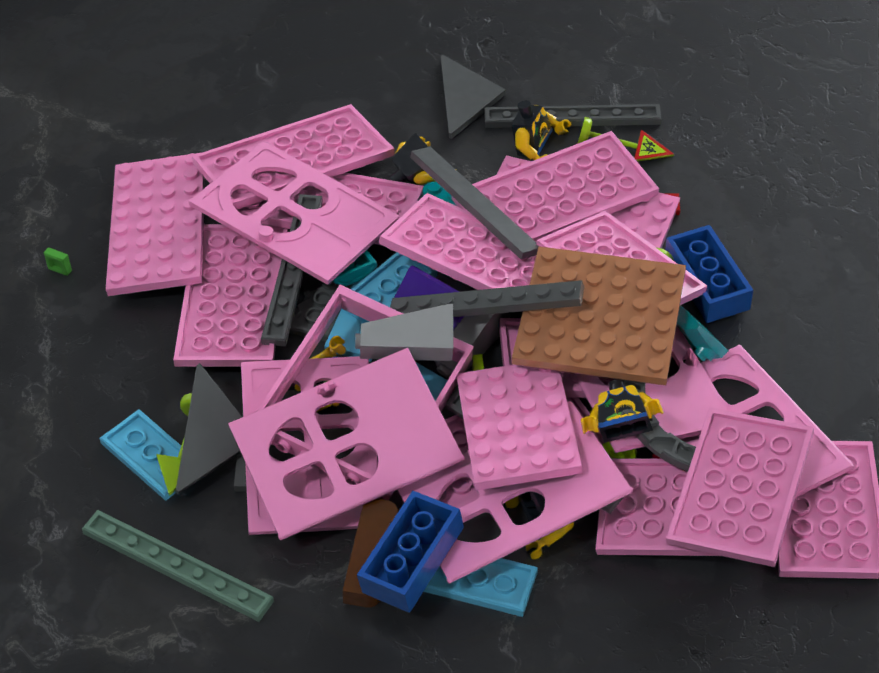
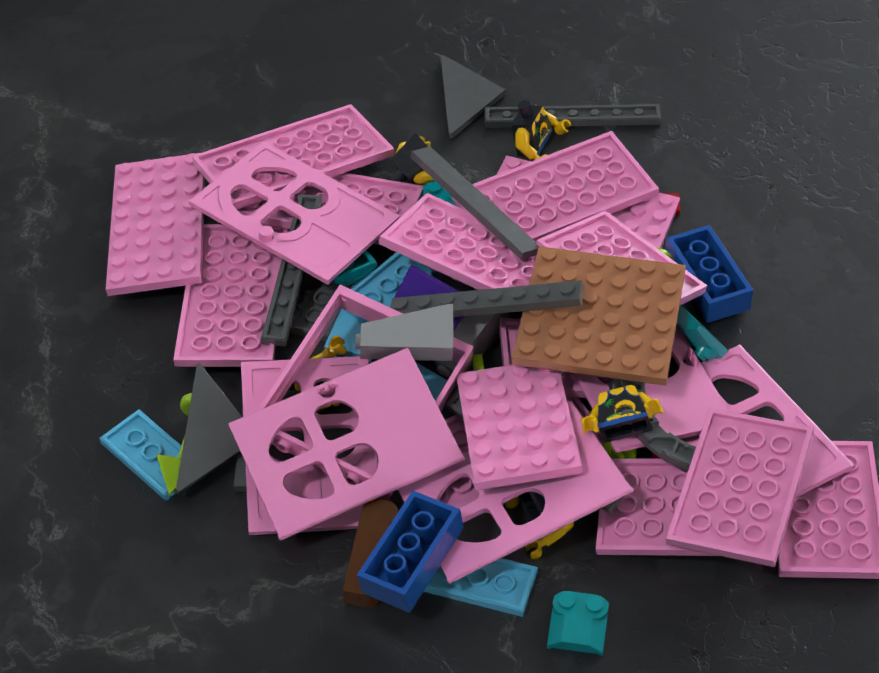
bright green tile [44,247,72,276] -> none
sand green tile [82,510,274,622] -> none
lime piece [578,117,674,161] -> none
none -> teal slope [547,591,609,656]

